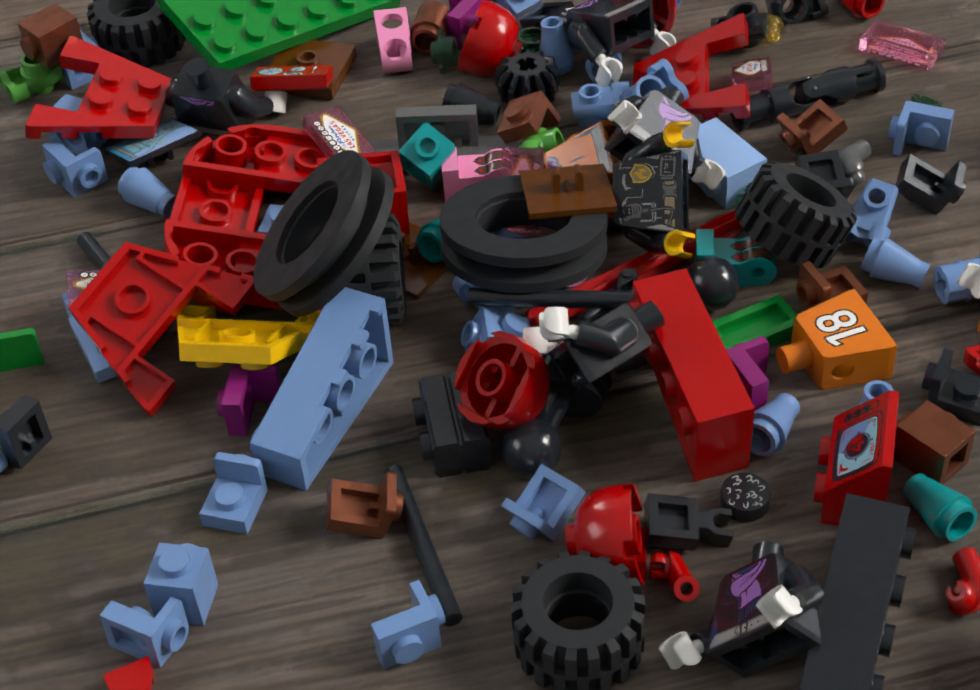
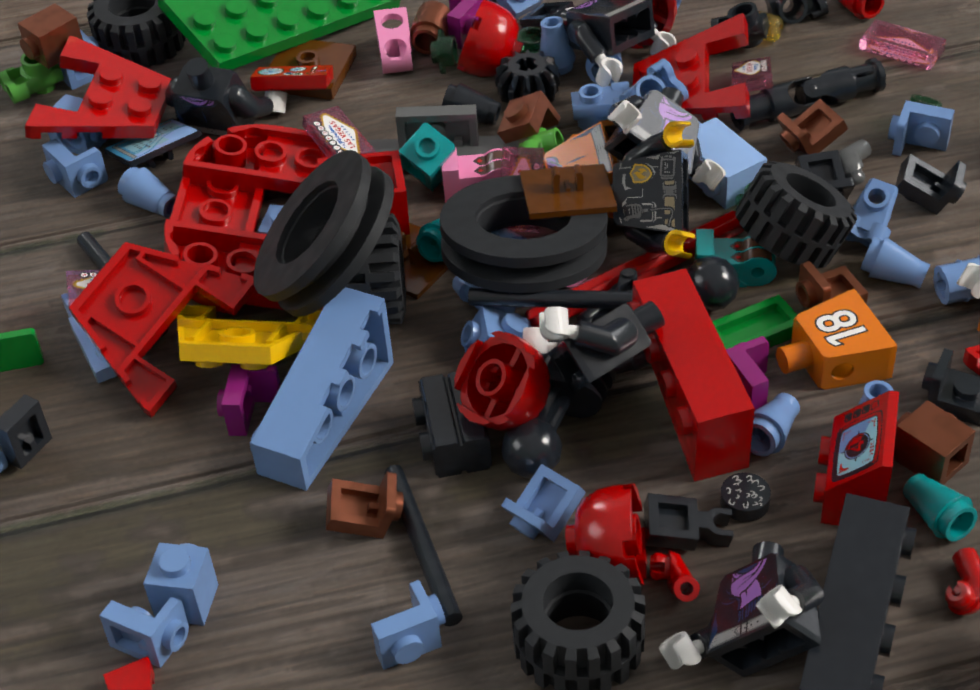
medium blue bracket [199,452,268,534] -> none

